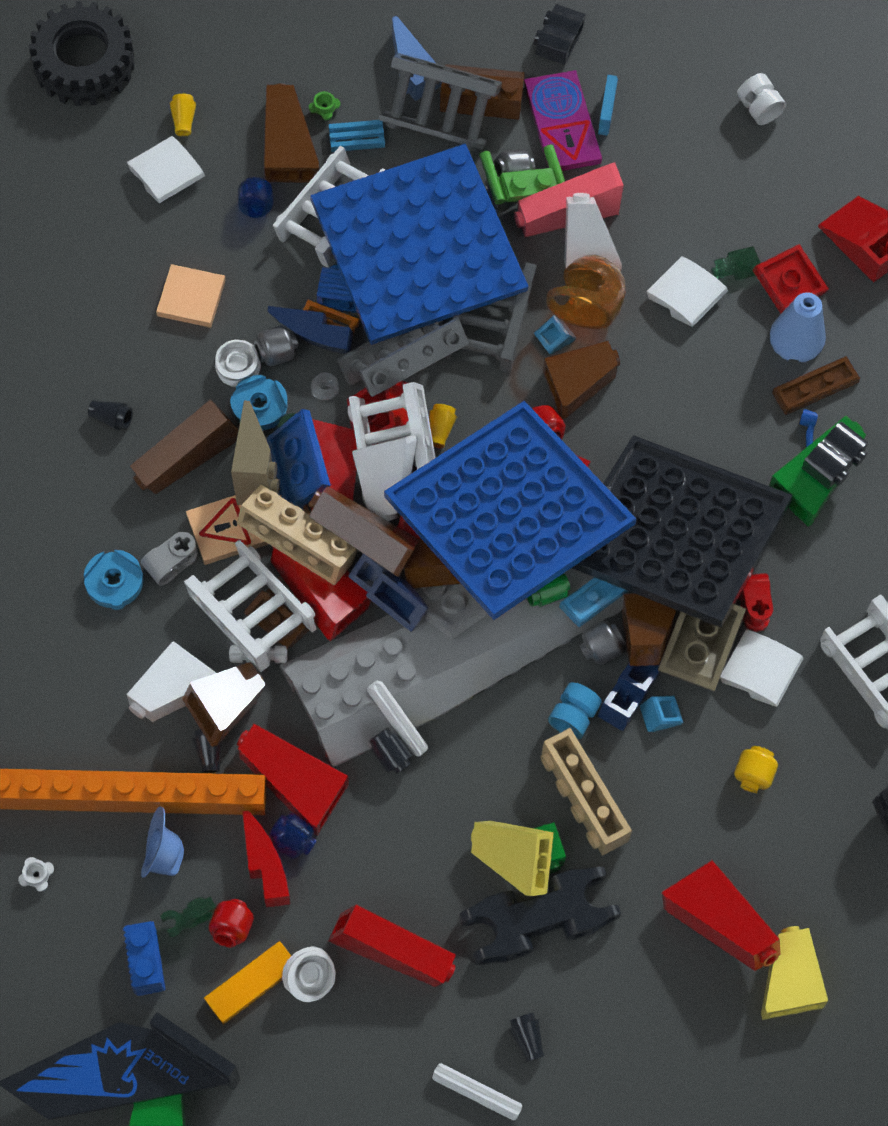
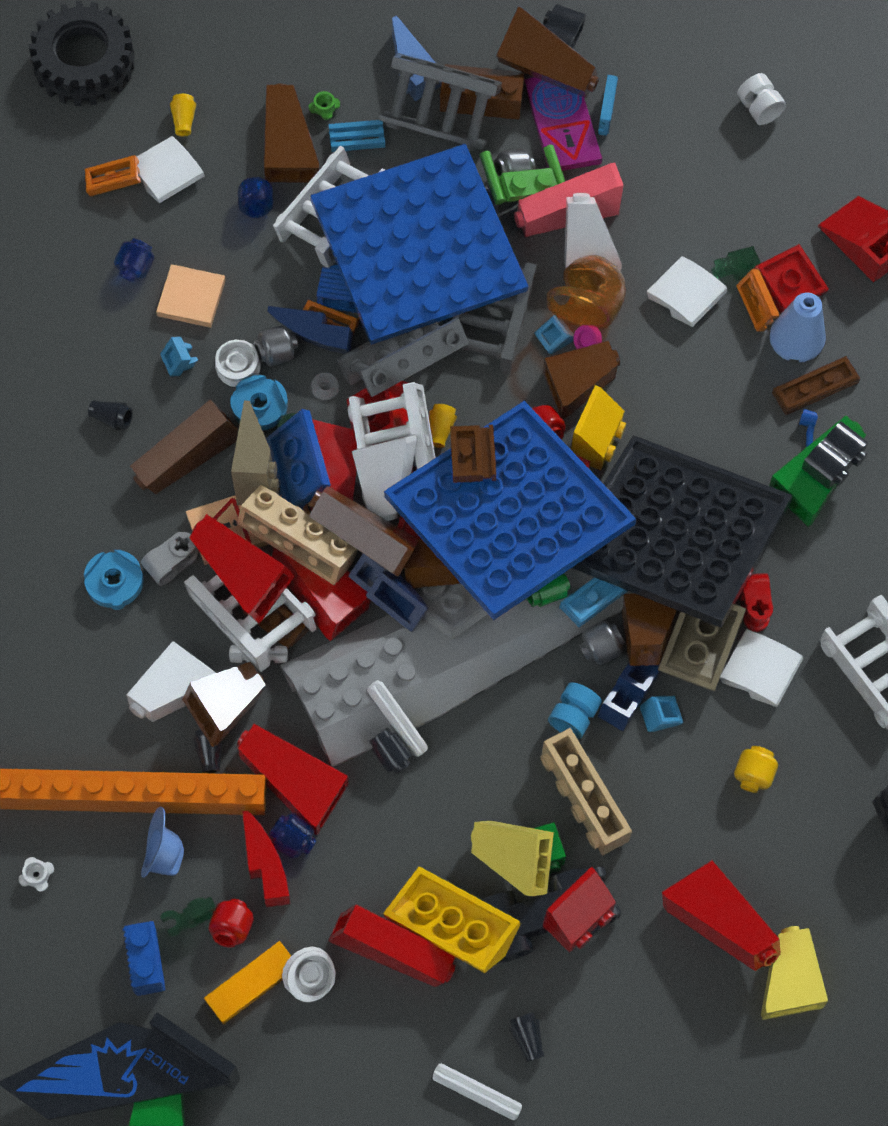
none -> orange tile [85,155,141,197]
none -> clear blue head [114,238,155,282]
none -> dark azure tile [160,337,198,377]
none -> red slope [189,514,295,624]
none -> yellow slope [383,866,521,973]
none -> reddish brown plate [450,425,496,483]
none -> reddish brown slope [496,7,599,98]
none -> red slope [543,867,616,953]
none -> yellow slope [571,385,627,470]
none -> dark pink tile [574,325,602,349]
none -> orange tile [736,269,780,331]

